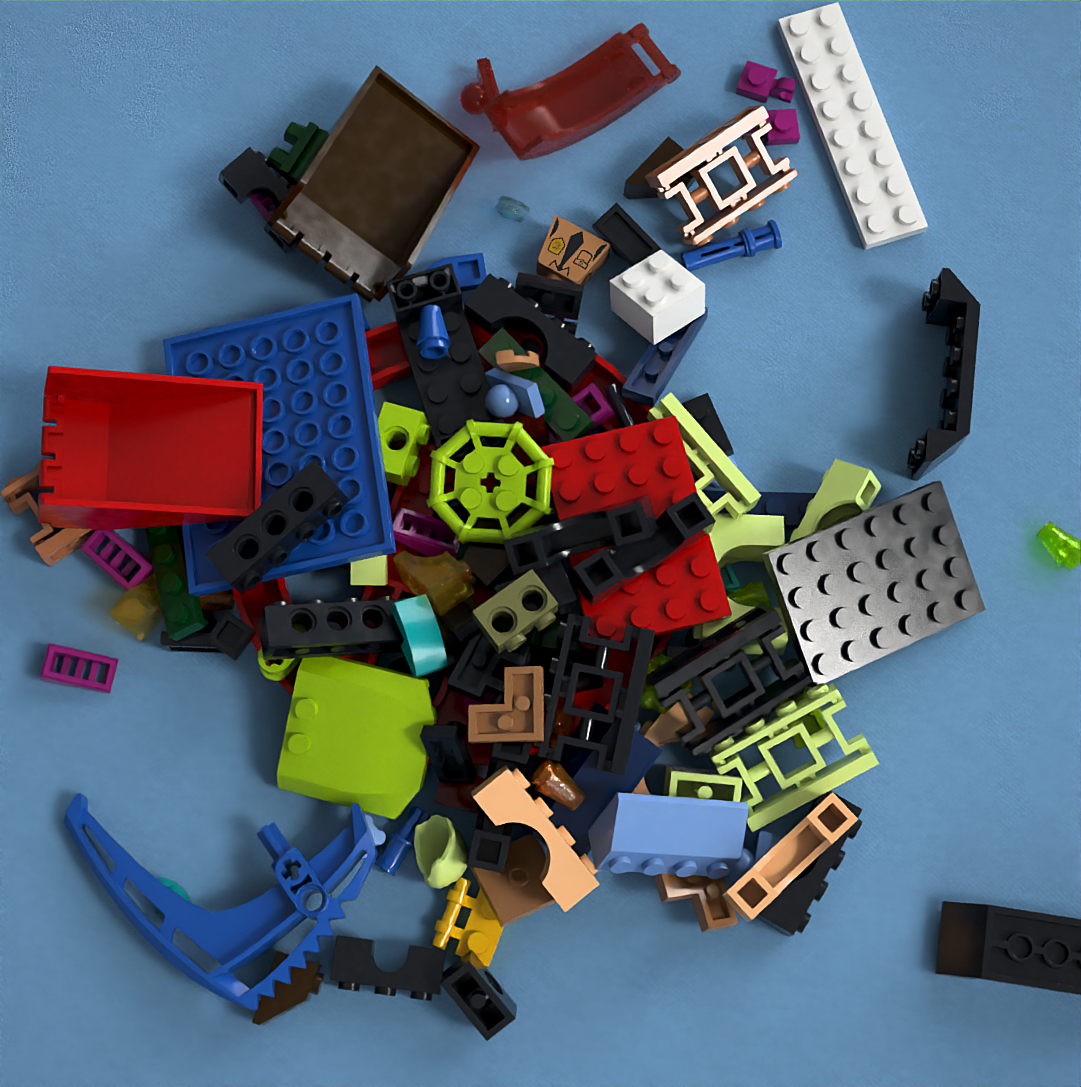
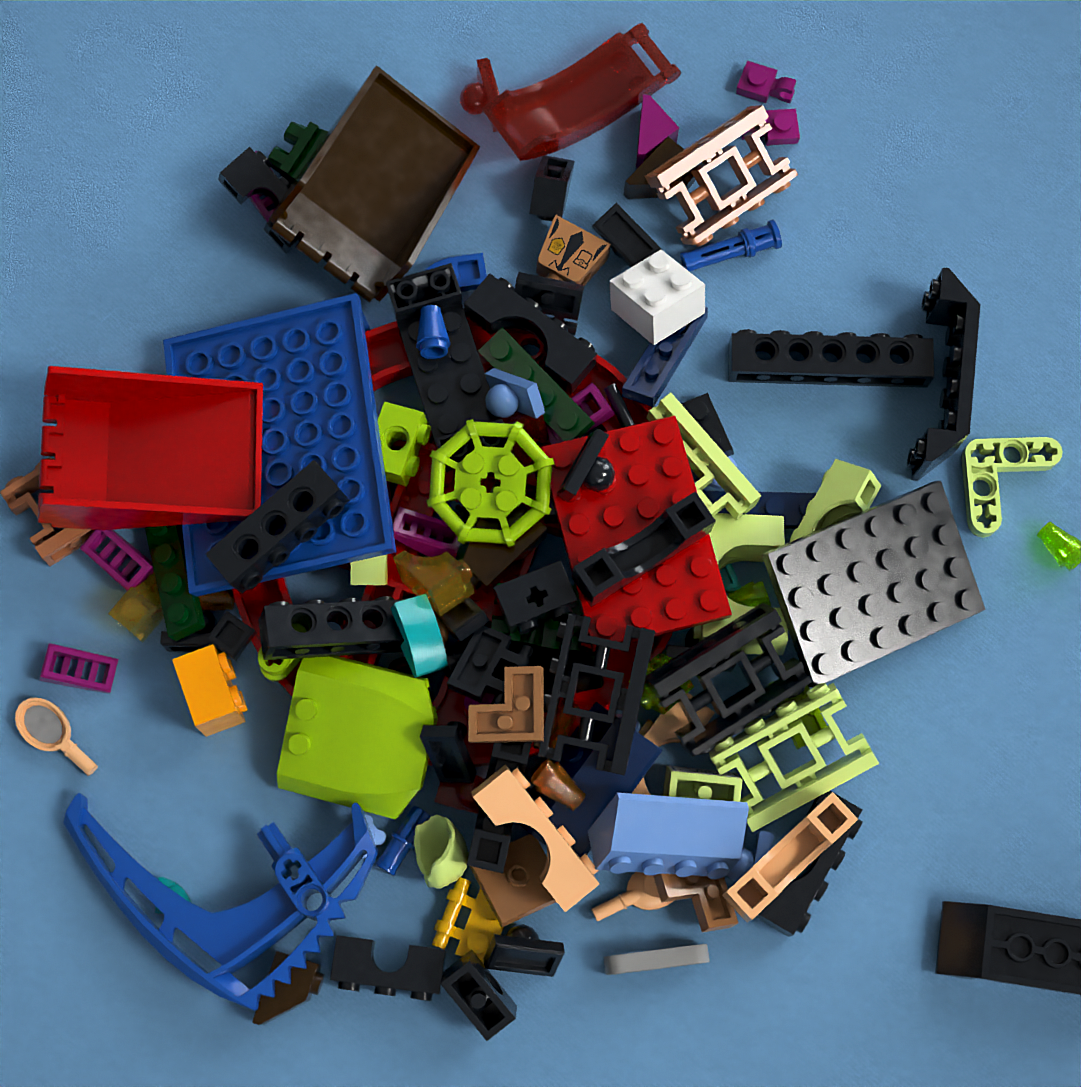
olive brick [472,569,558,654] -> none
clear light blue tile [495,195,530,222] -> none
medium nougat tile [496,350,539,372] -> none
black arch [503,494,658,576] -> none
white plate [777,2,928,250] -> none
none -> light nougat piece [15,697,98,776]
none -> light orange brick [172,644,248,737]
none -> black tile [483,924,565,977]
none -> black slope [529,155,575,221]
none -> black tile [557,429,615,502]
none -> light nougat piece [591,872,674,922]
none -> light grey beam [603,944,710,975]
none -> magenta slope [636,94,679,168]
none -> black brick [728,329,934,388]
none -> yellowish green beam [961,437,1063,538]

